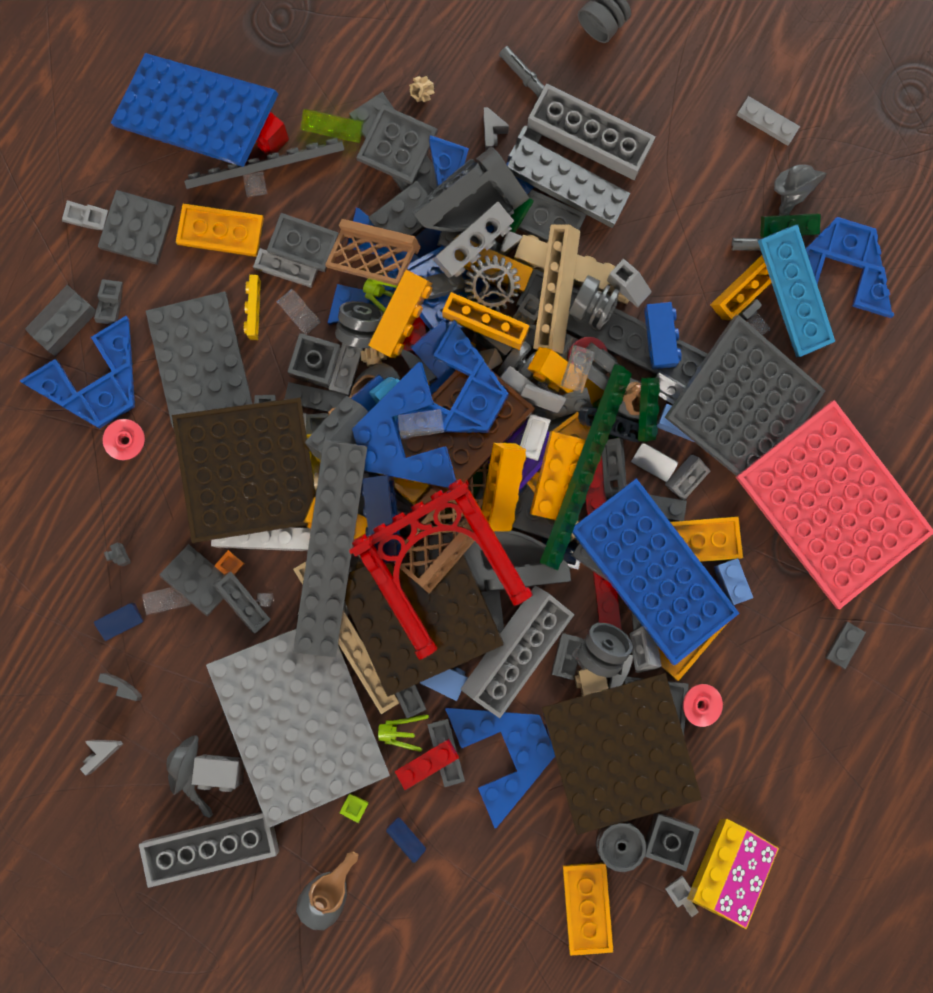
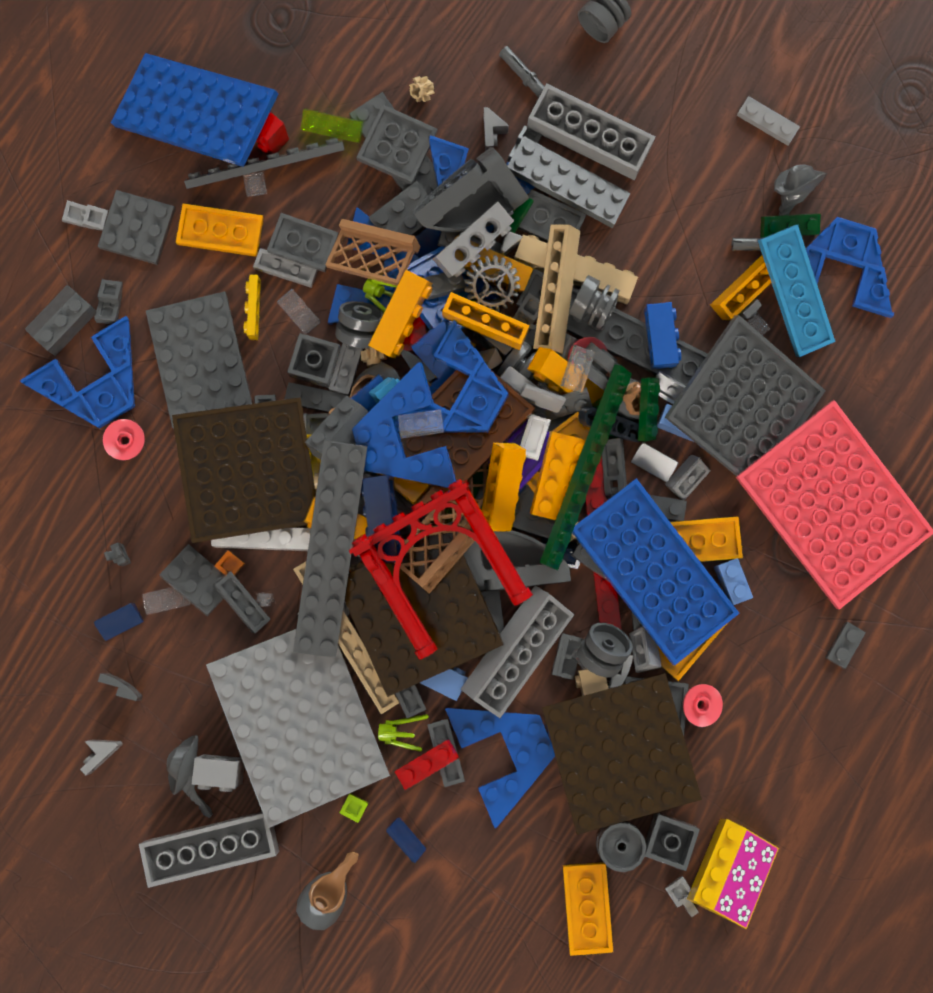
light grey slope [607,259,652,308] -> none

